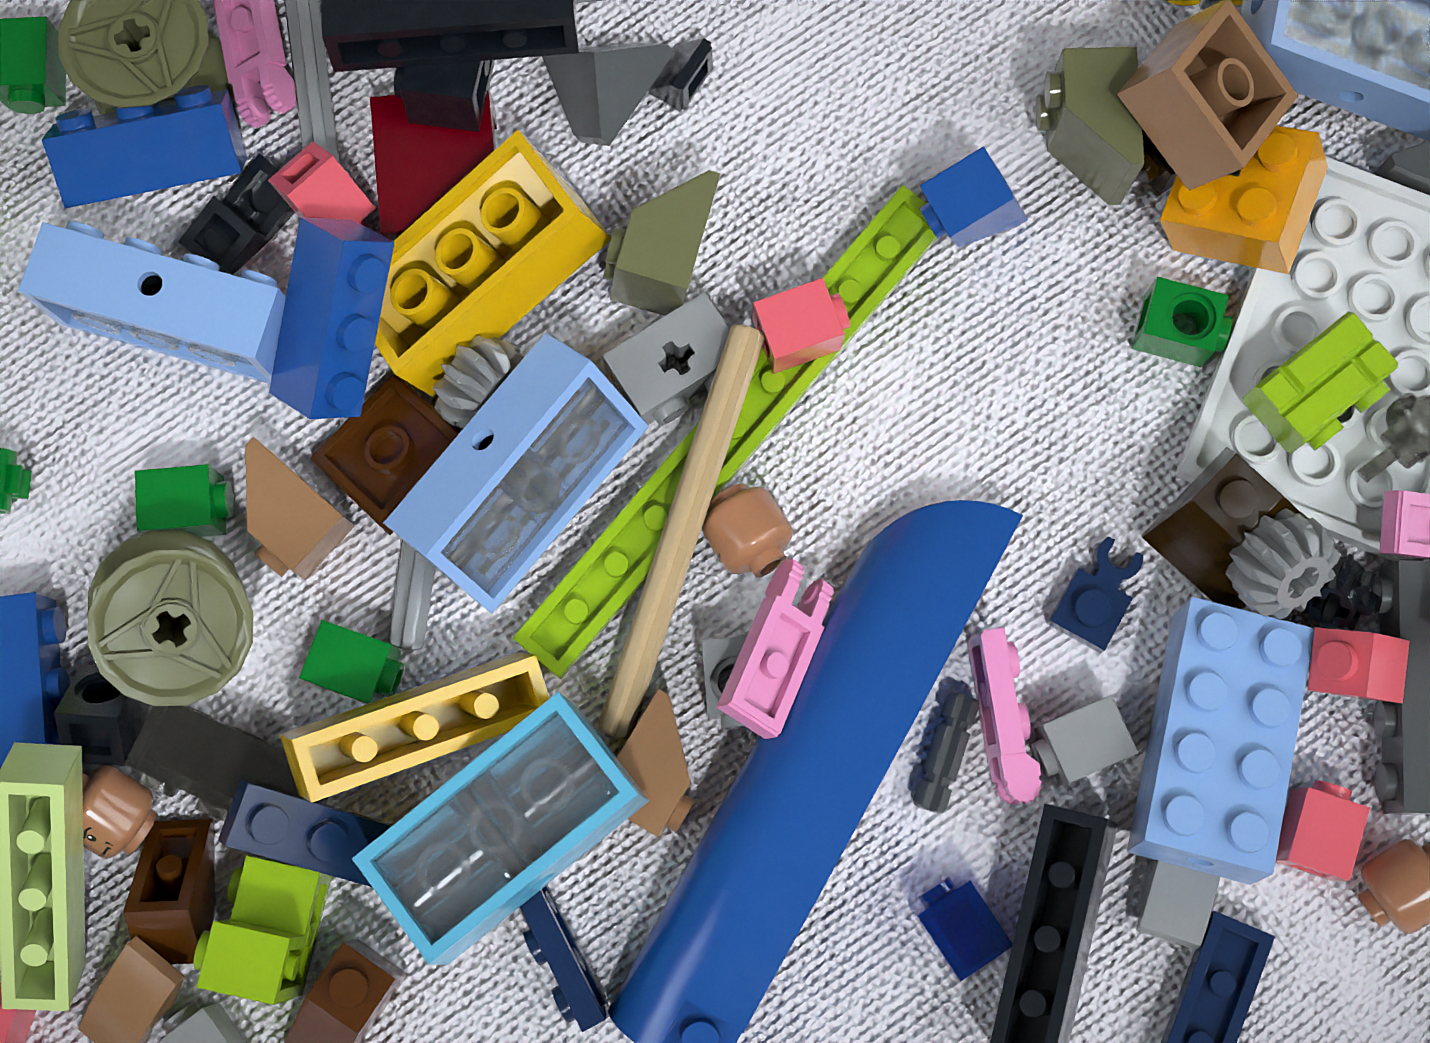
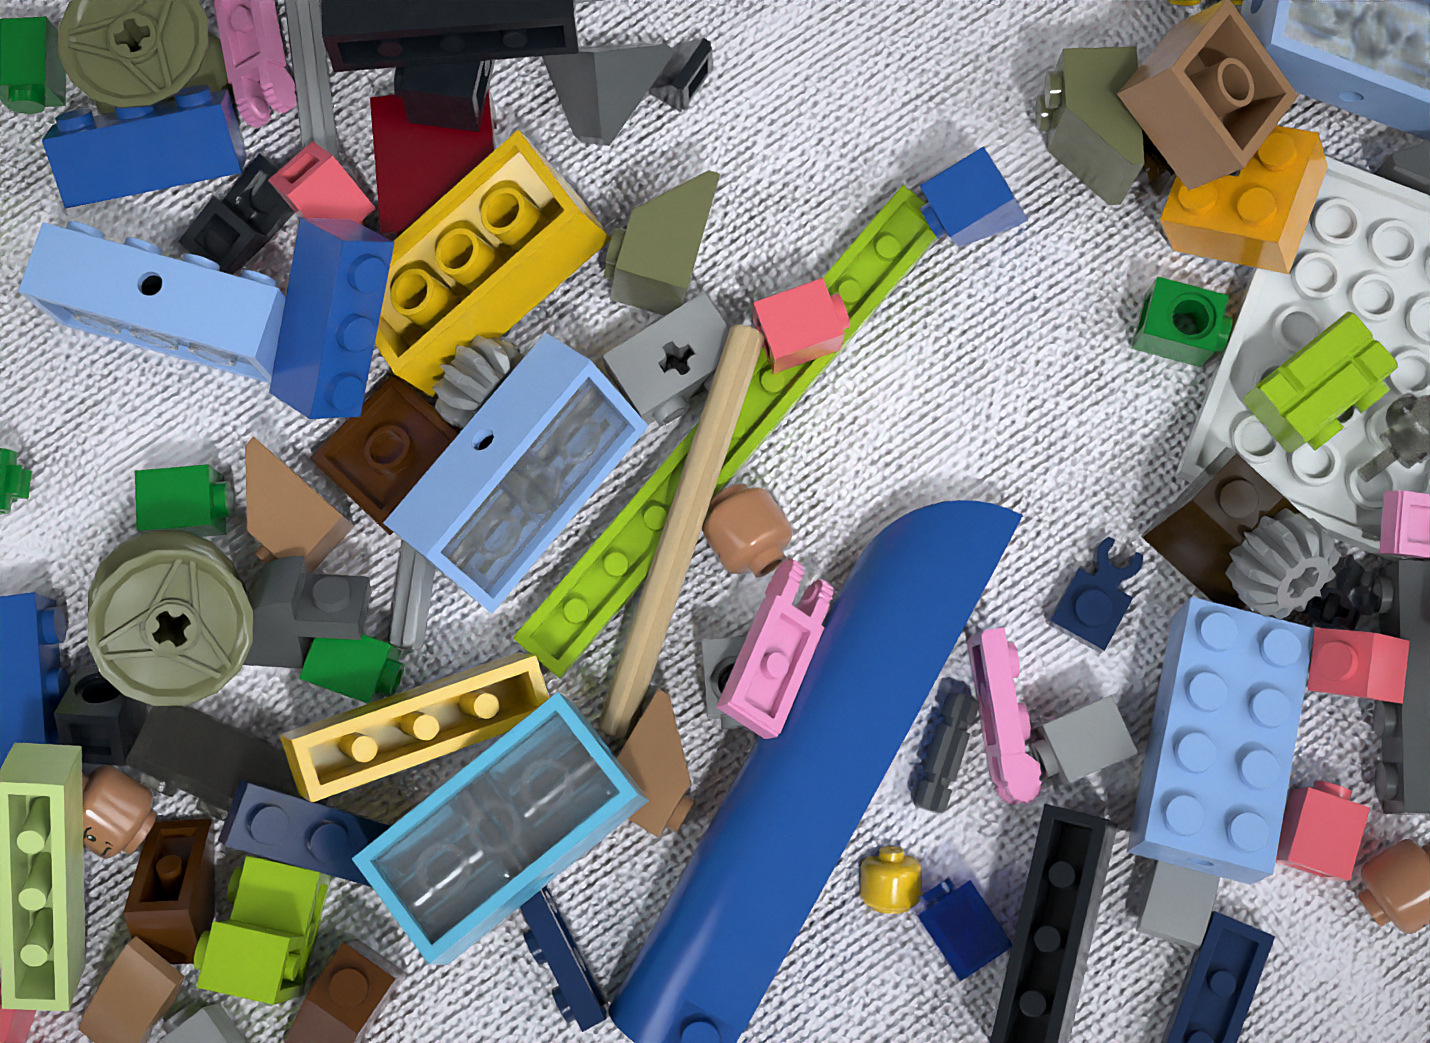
none -> dark grey brick [243,556,372,669]
none -> yellow piece [860,846,922,914]

